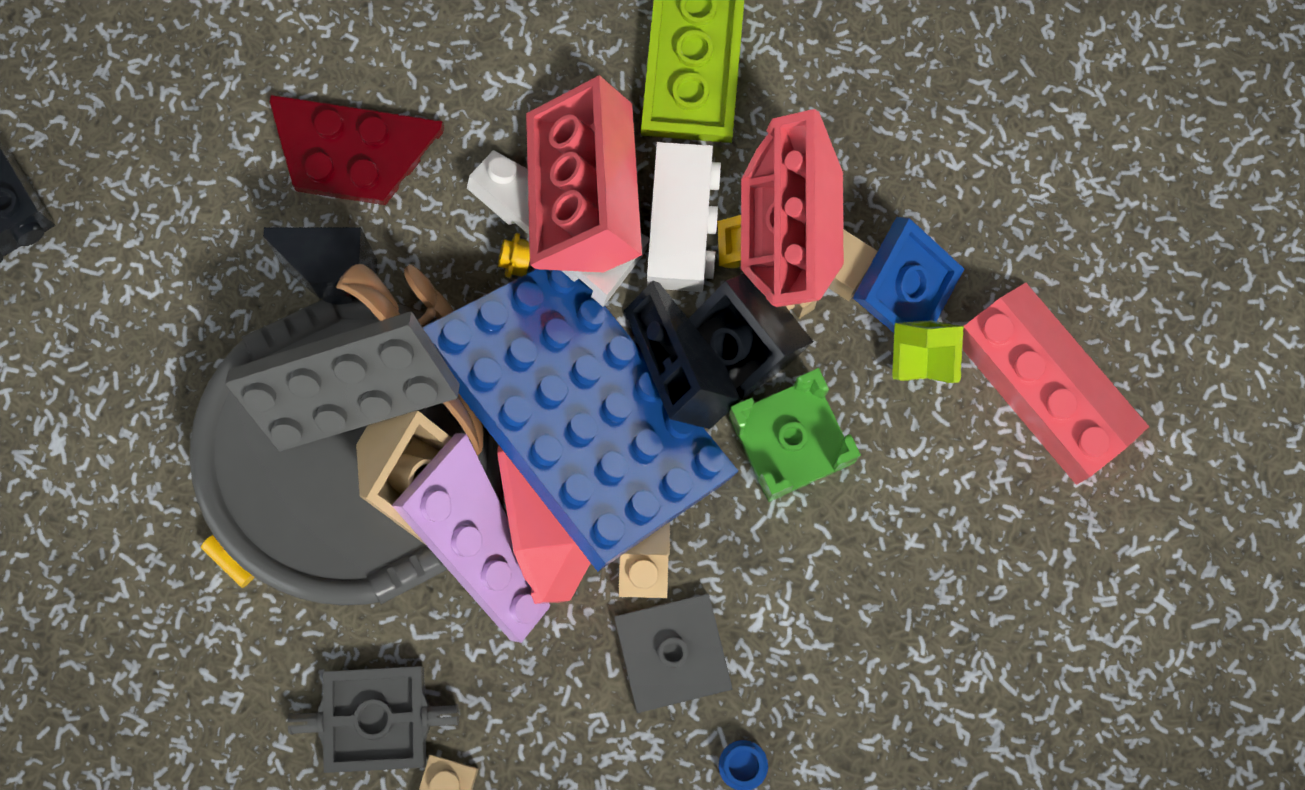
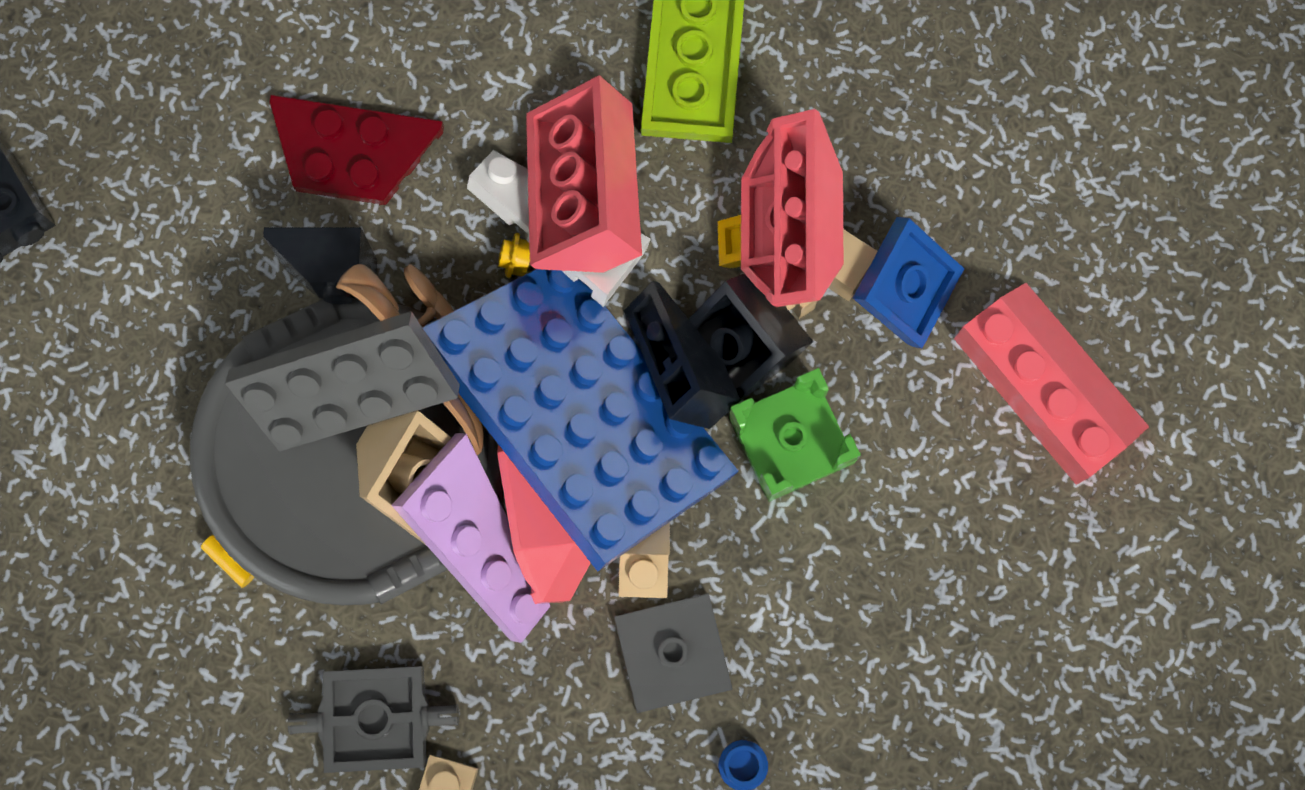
white brick [647,142,721,292] -> none
lime panel [892,321,964,383] -> none

